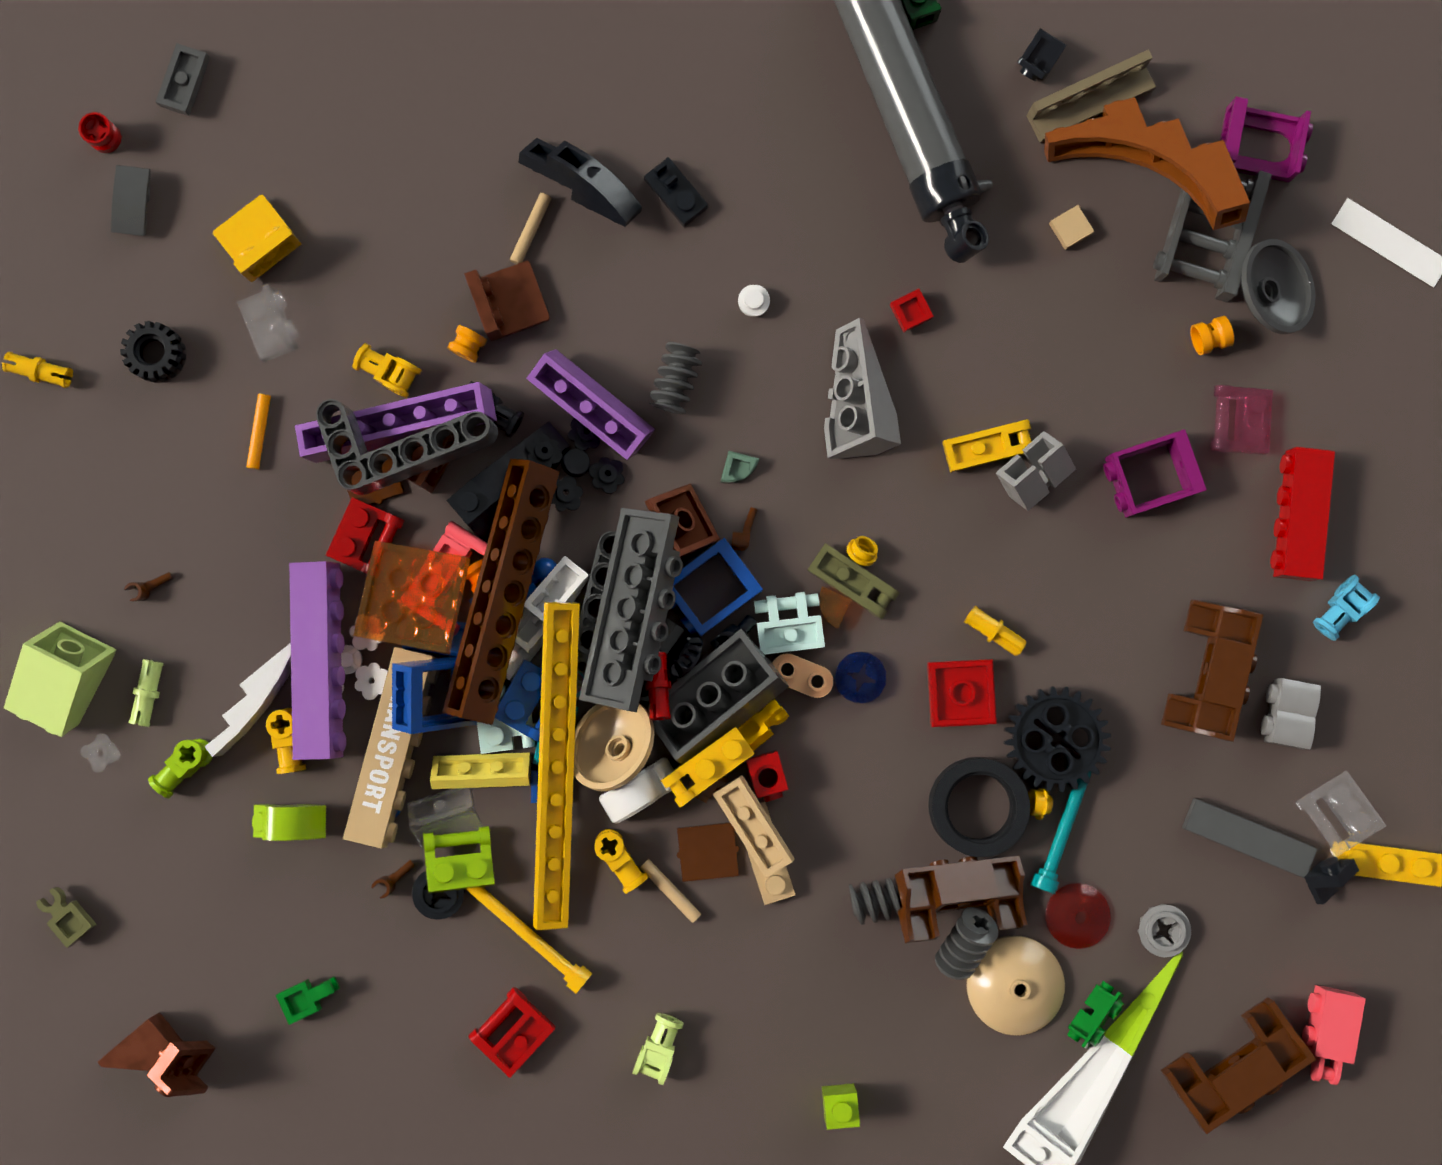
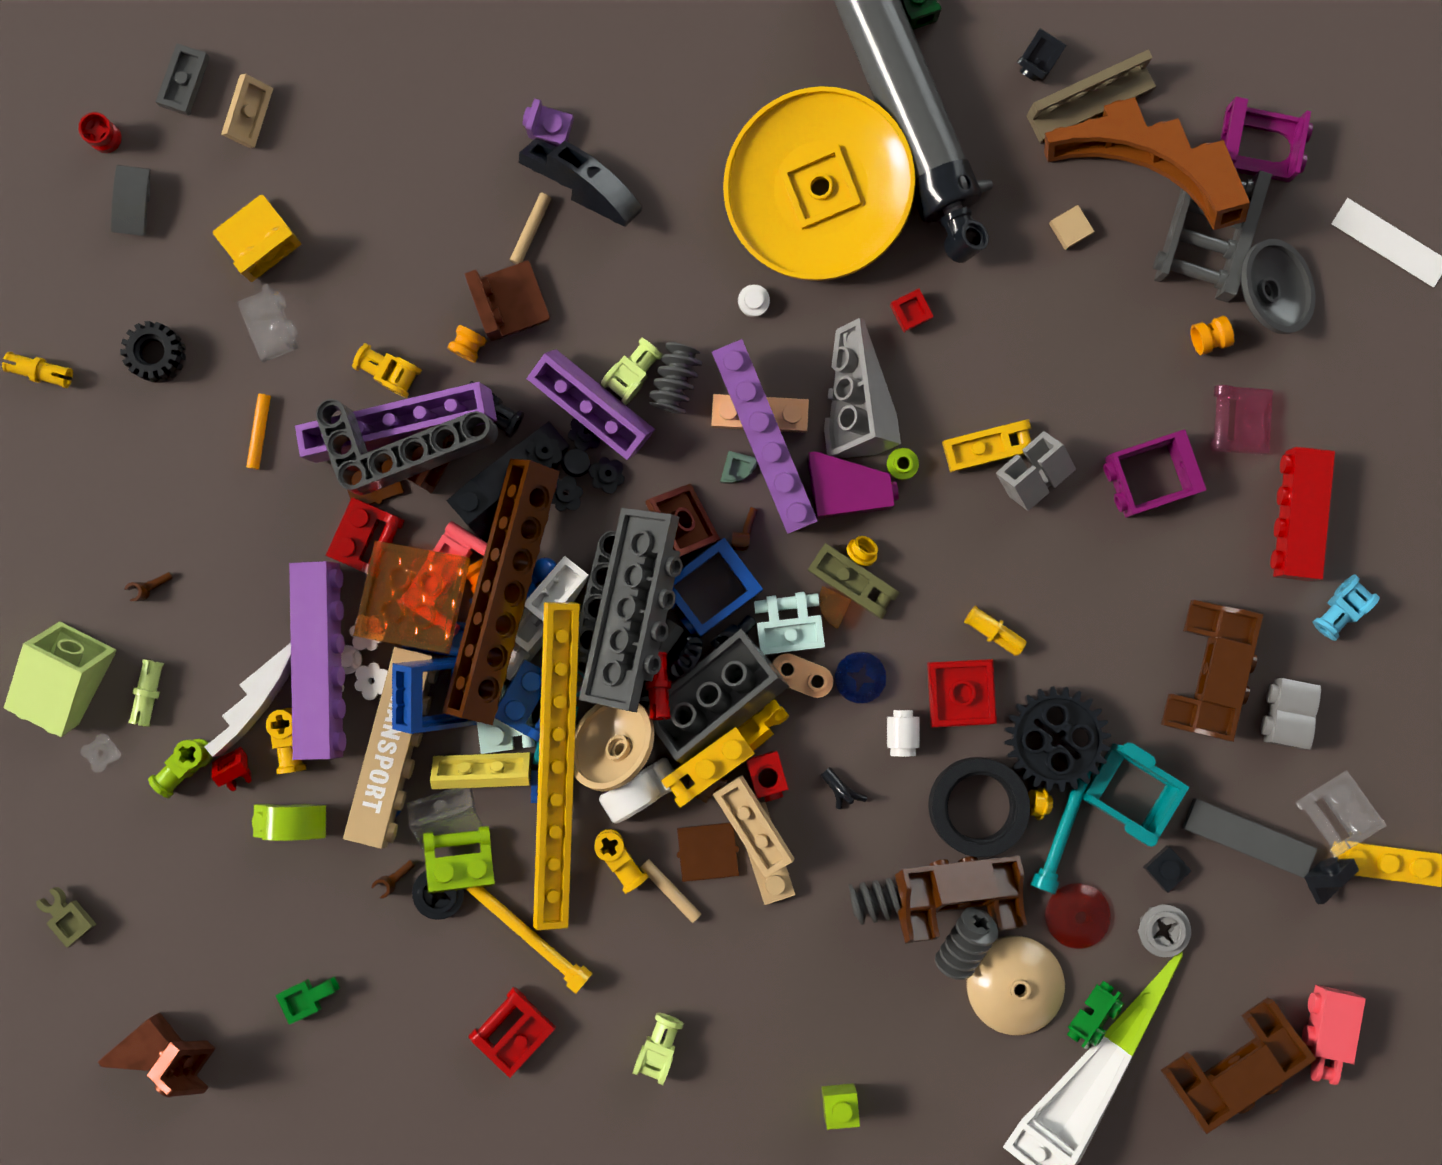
black plate [644,157,708,227] -> none
none -> red tile [212,746,251,791]
none -> tan plate [221,74,273,148]
none -> medium lavender bracket [523,98,574,146]
none -> yellowish green connector [600,338,663,405]
none -> light nougat plate [711,394,809,433]
none -> medium lavender brick [712,339,817,534]
none -> yellow dish [723,86,915,281]
none -> magenta slope [807,451,899,519]
none -> black bar [820,767,868,809]
none -> lime plate [887,448,919,480]
none -> white brick [887,710,920,757]
none -> teal piece [1082,742,1190,847]
none -> black plate [1143,845,1191,893]

